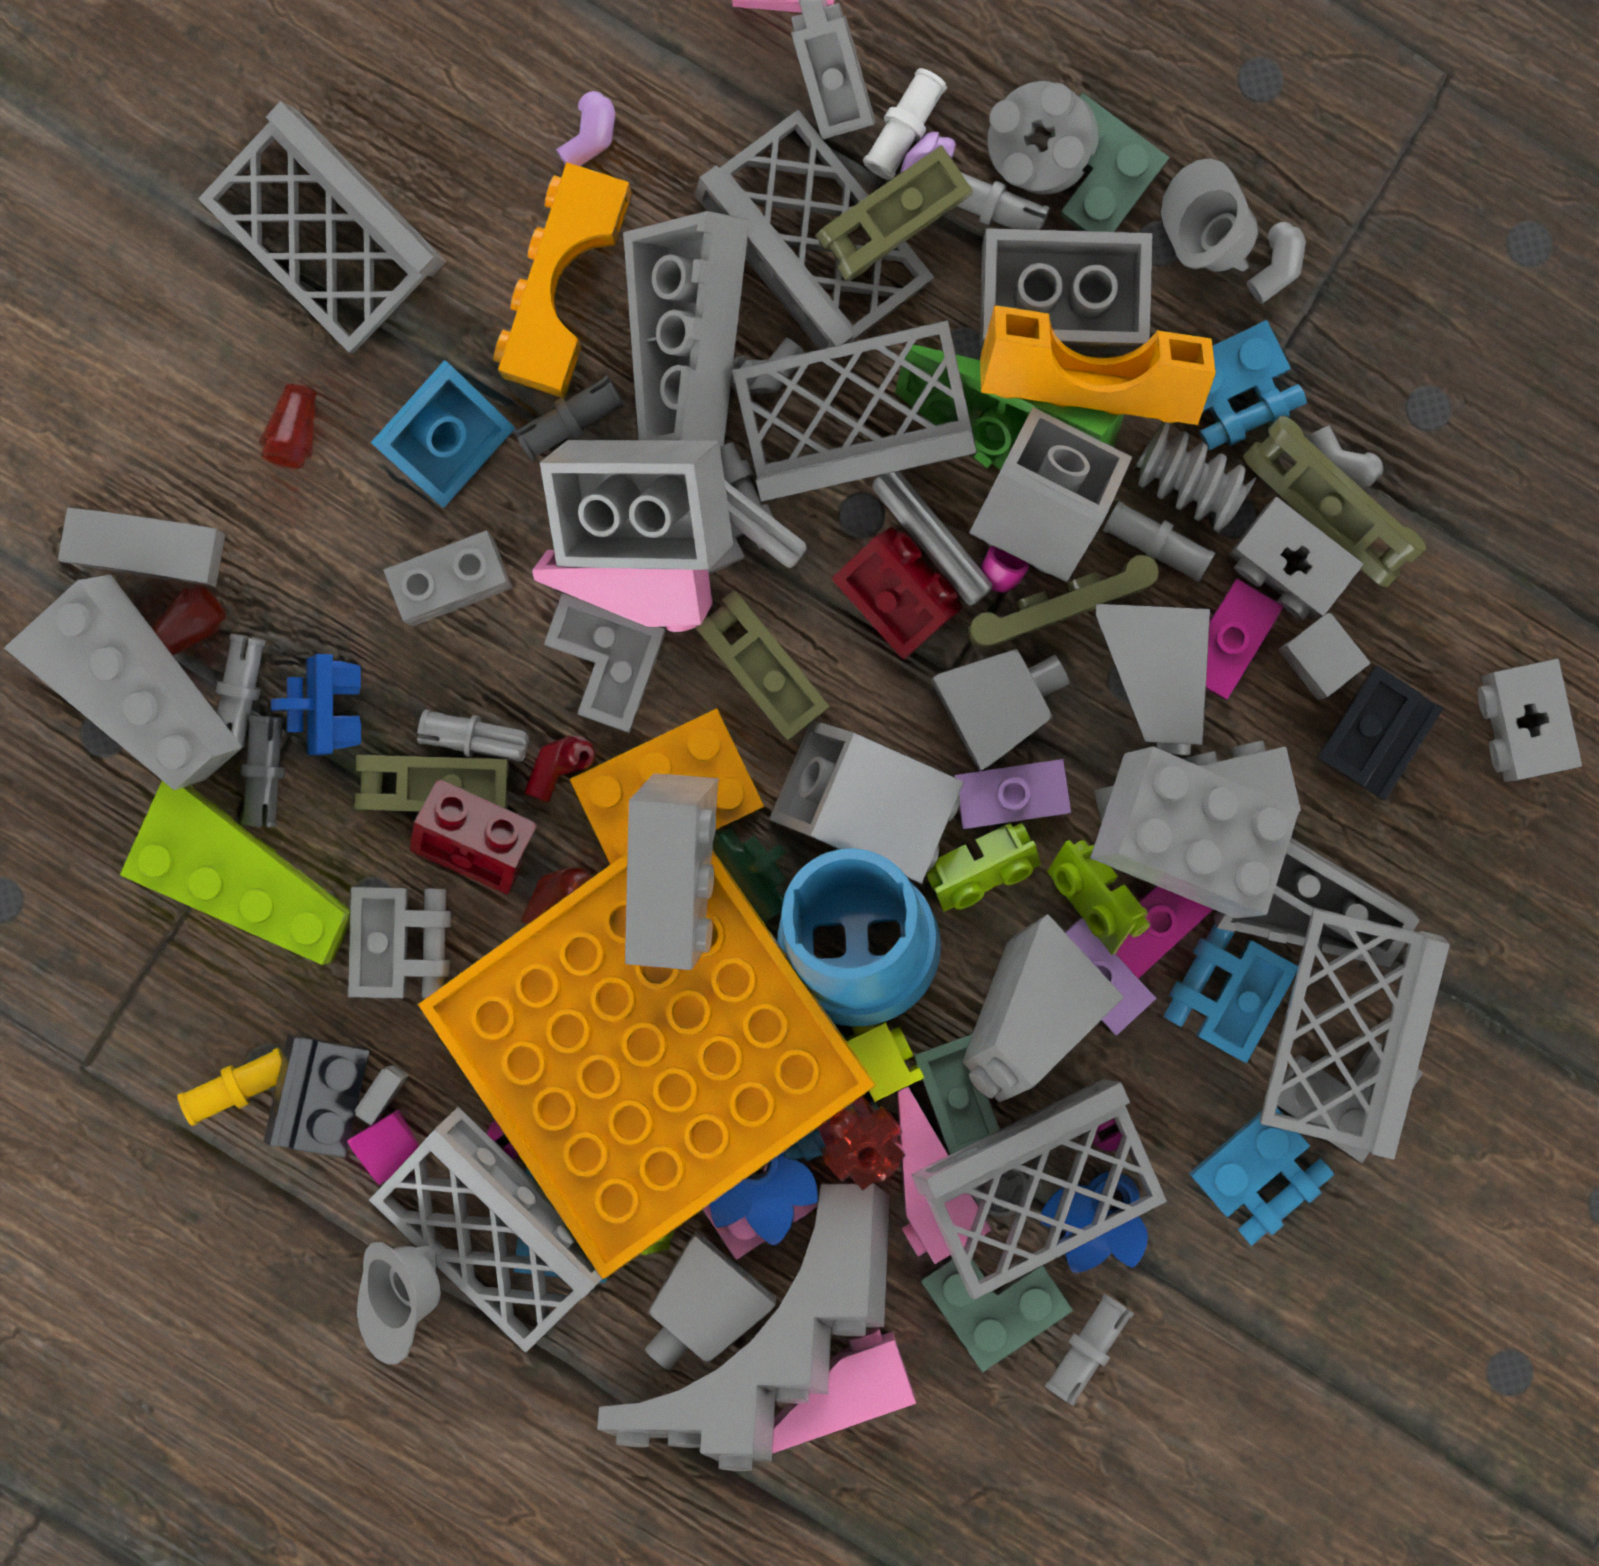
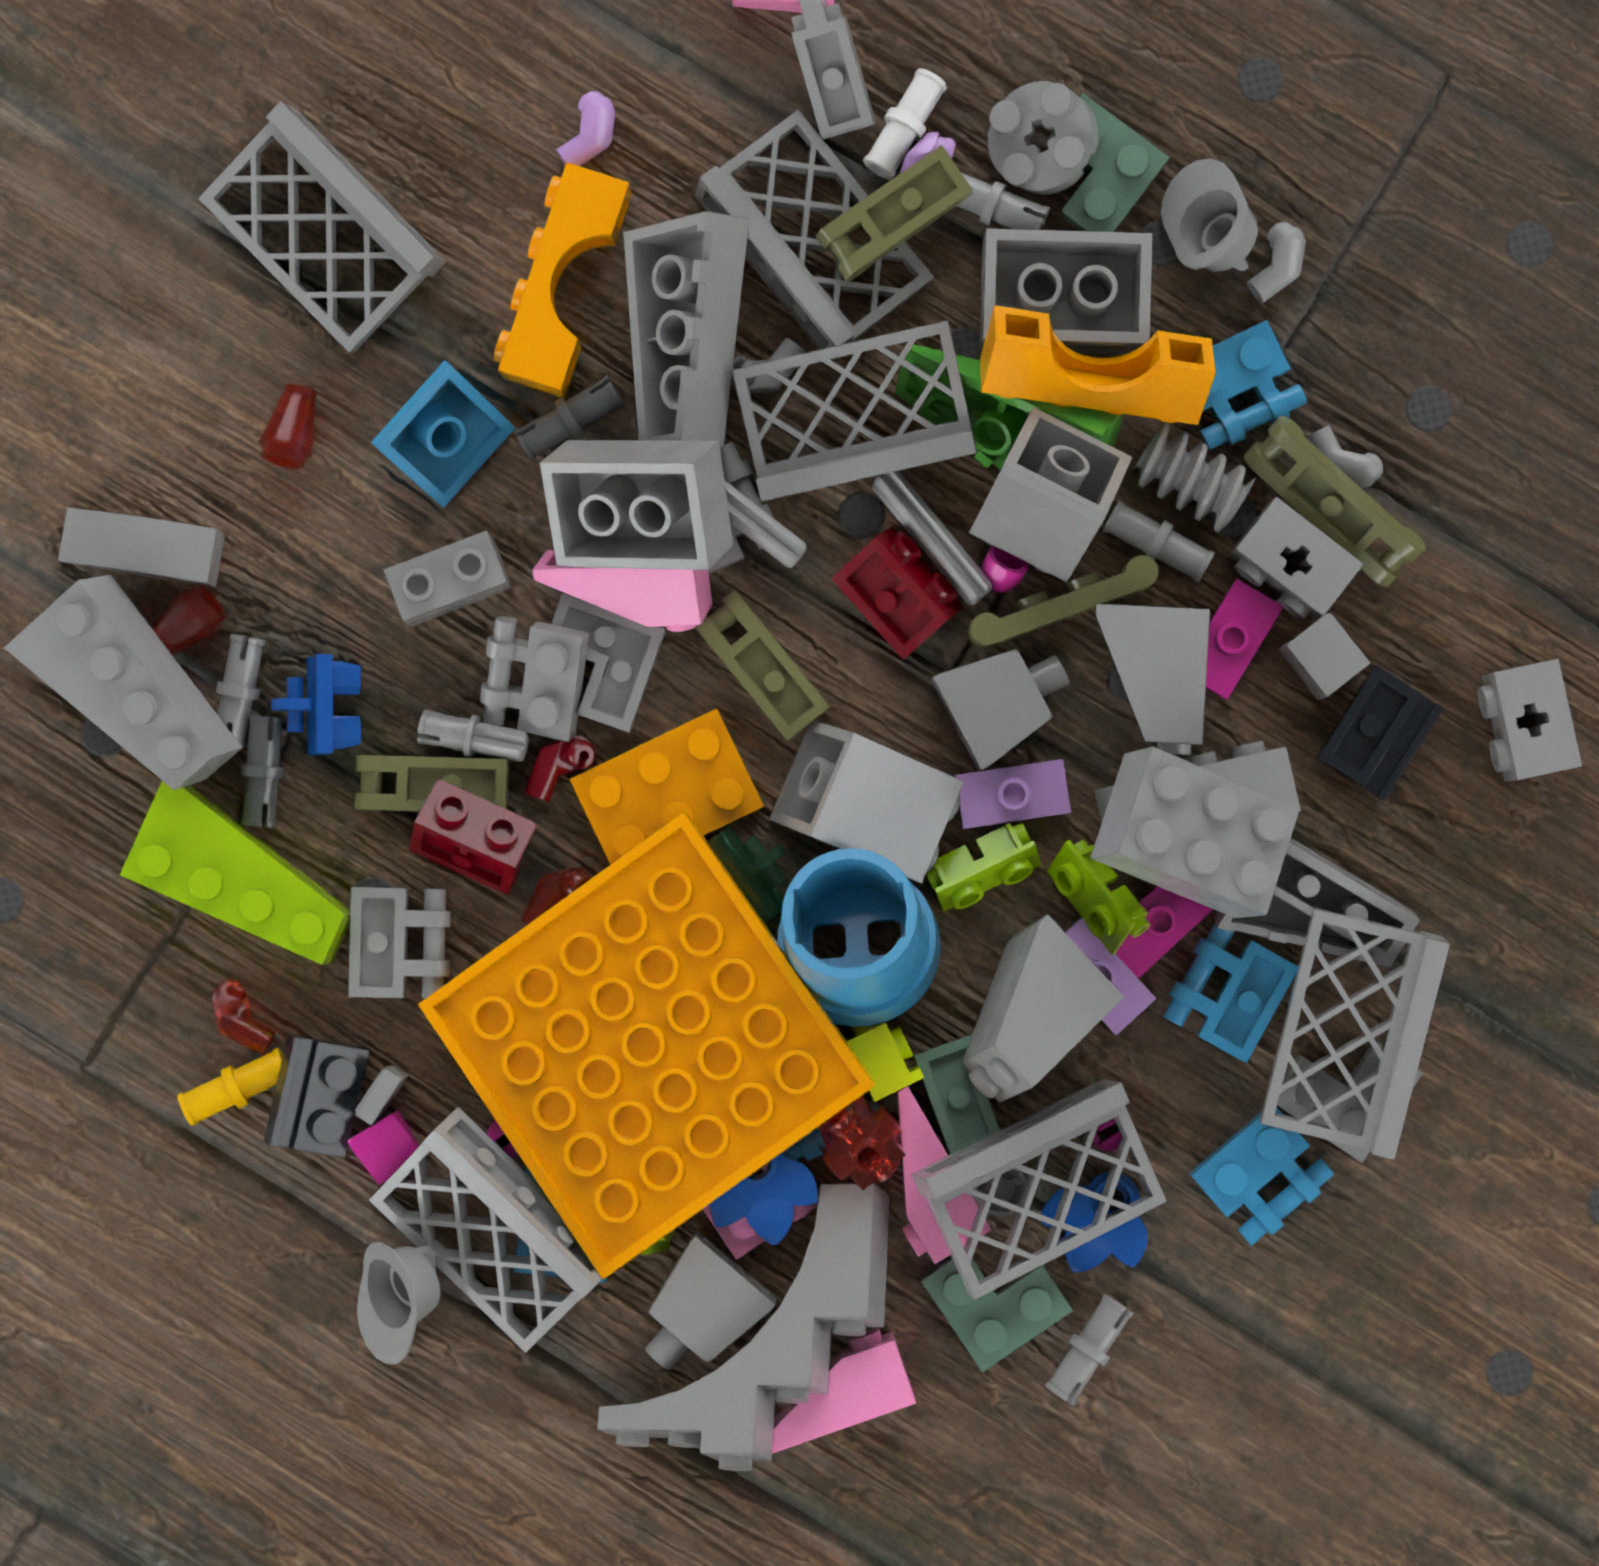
light grey wedge [625,773,719,970] -> none
none -> clear red arm [212,979,276,1056]
none -> light grey plate [480,616,589,742]

